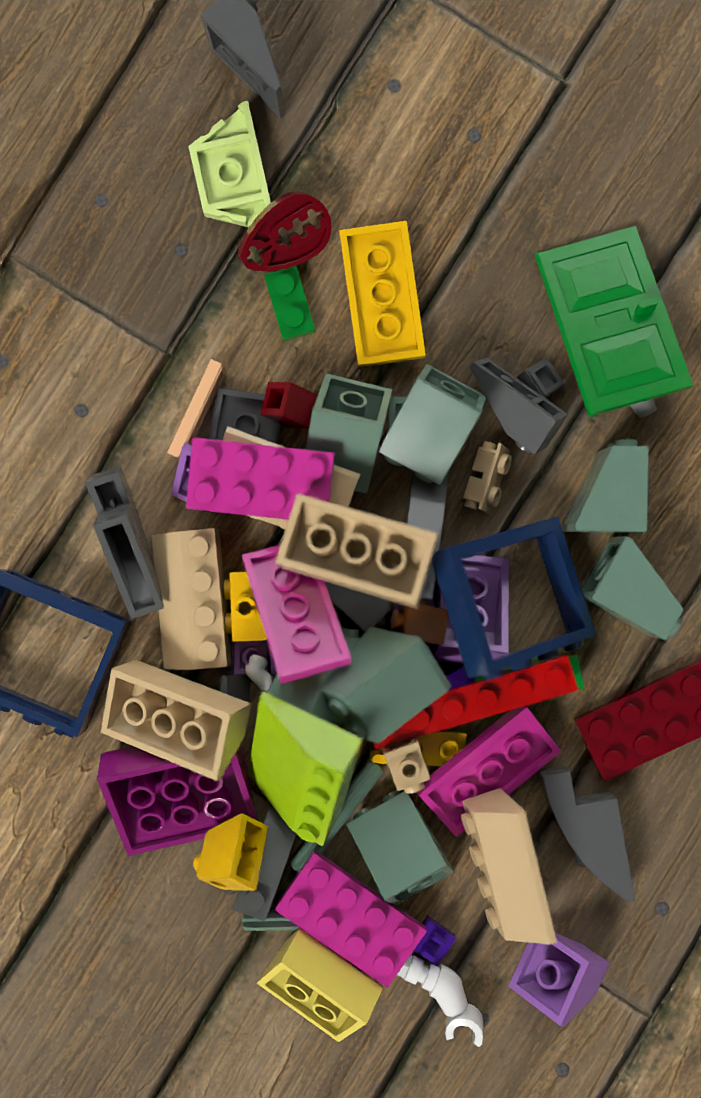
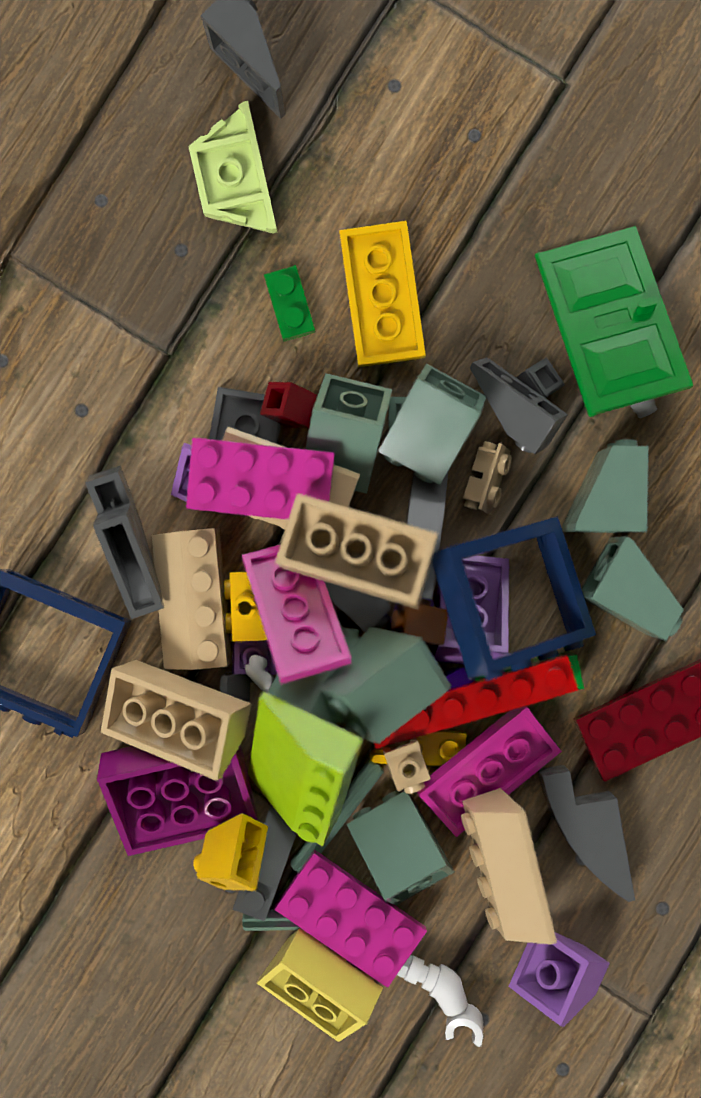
light nougat tile [167,359,226,458] -> none
dark red piece [238,191,332,271] -> none
dark purple tile [414,915,456,966] -> none

